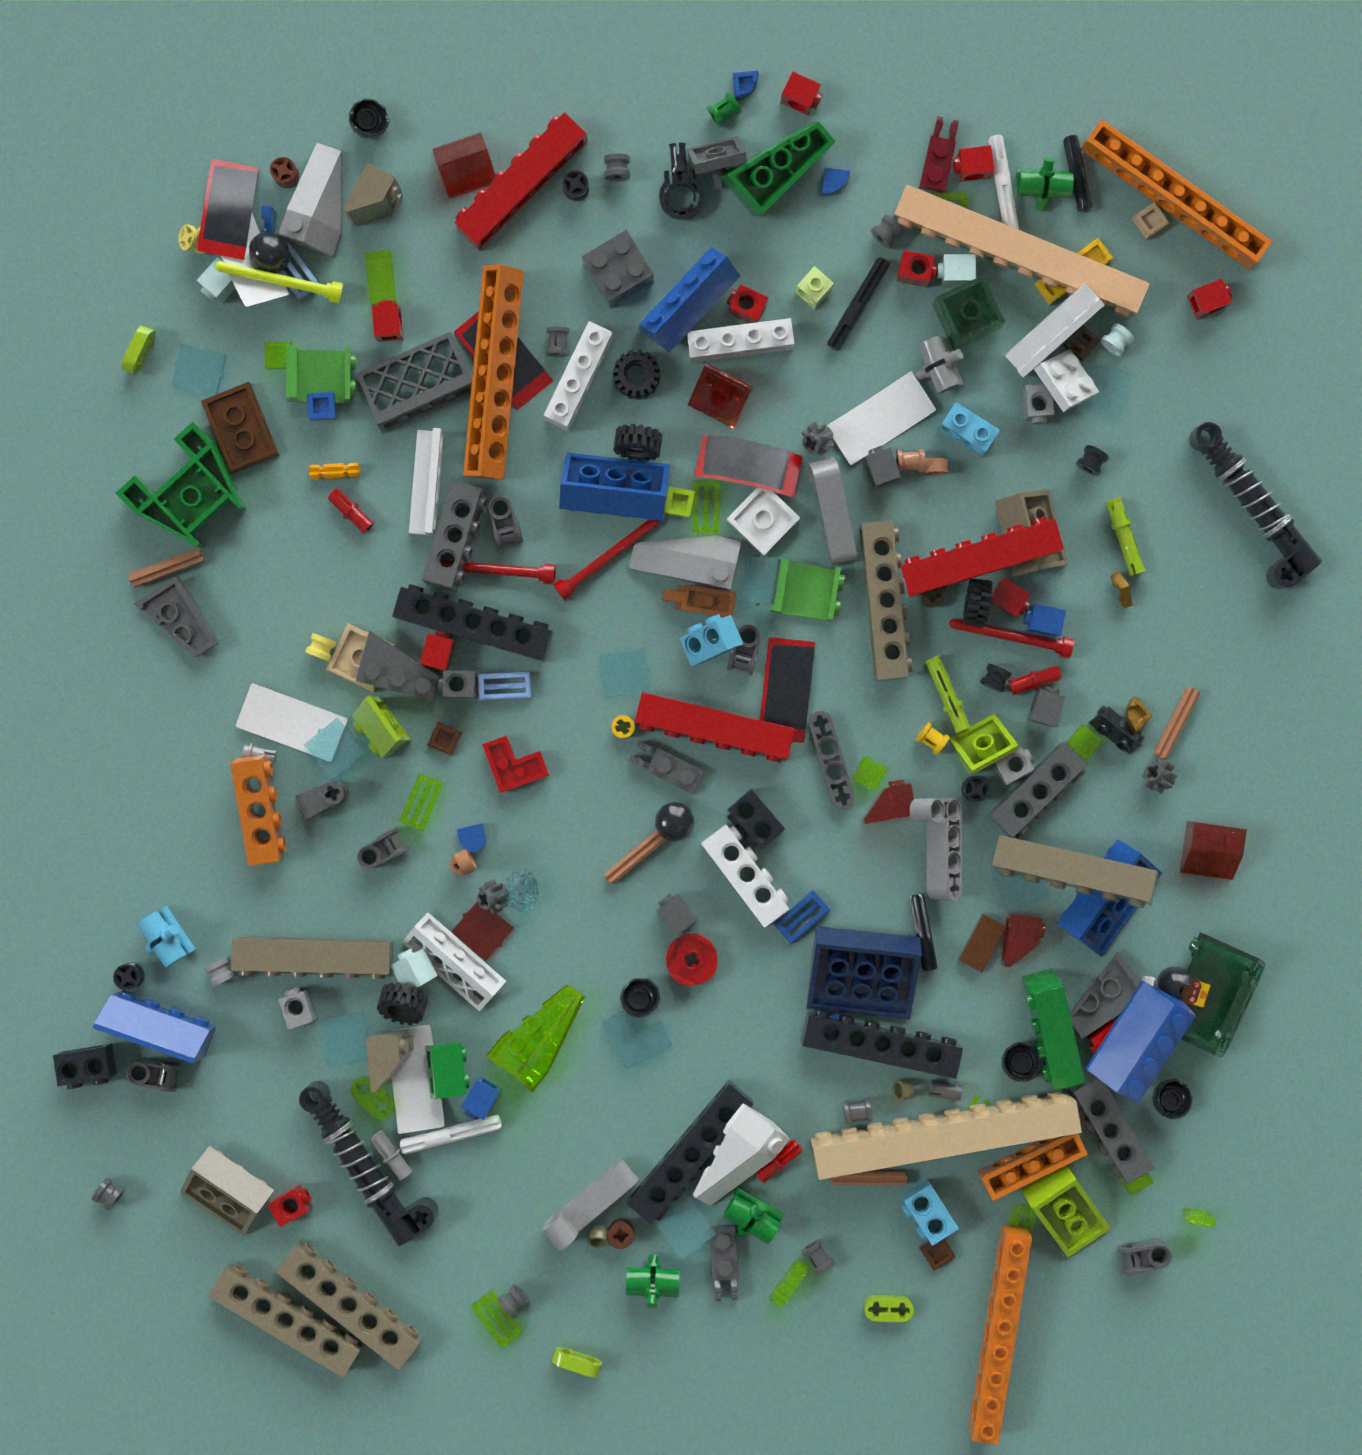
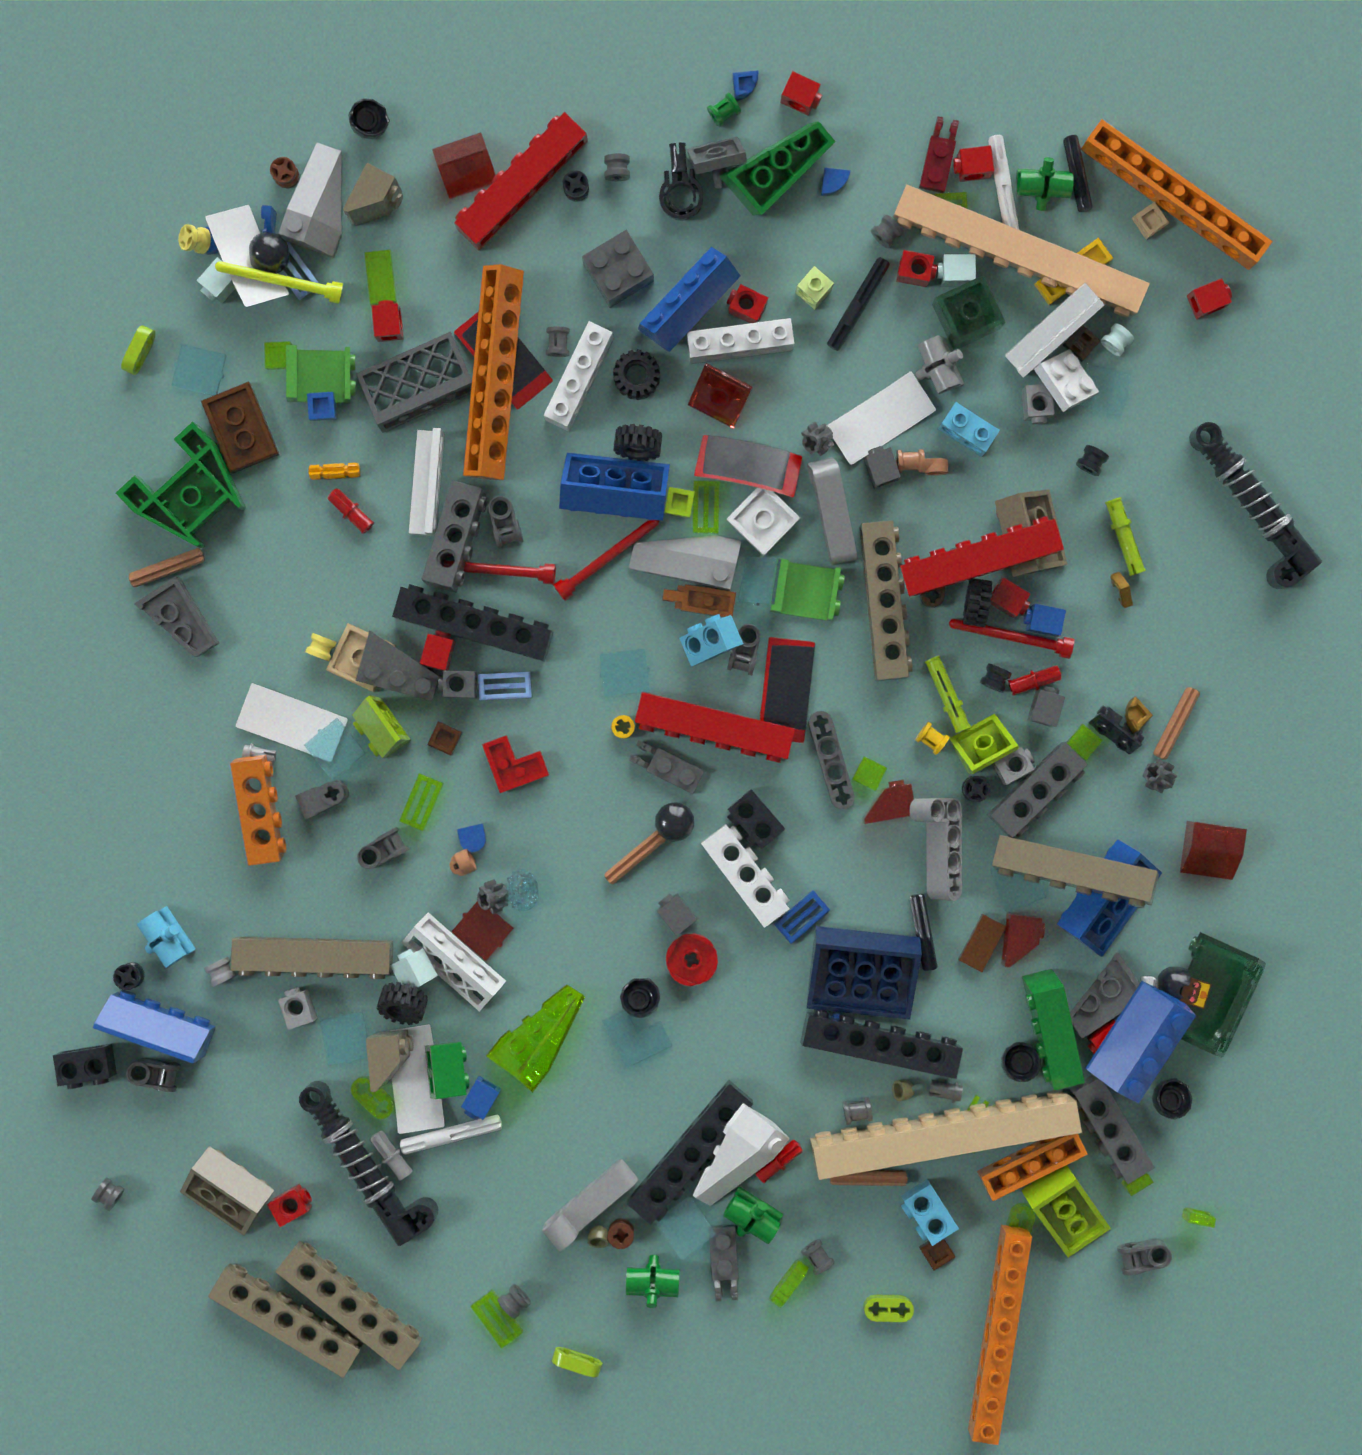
sticker [197,159,258,260] -> none

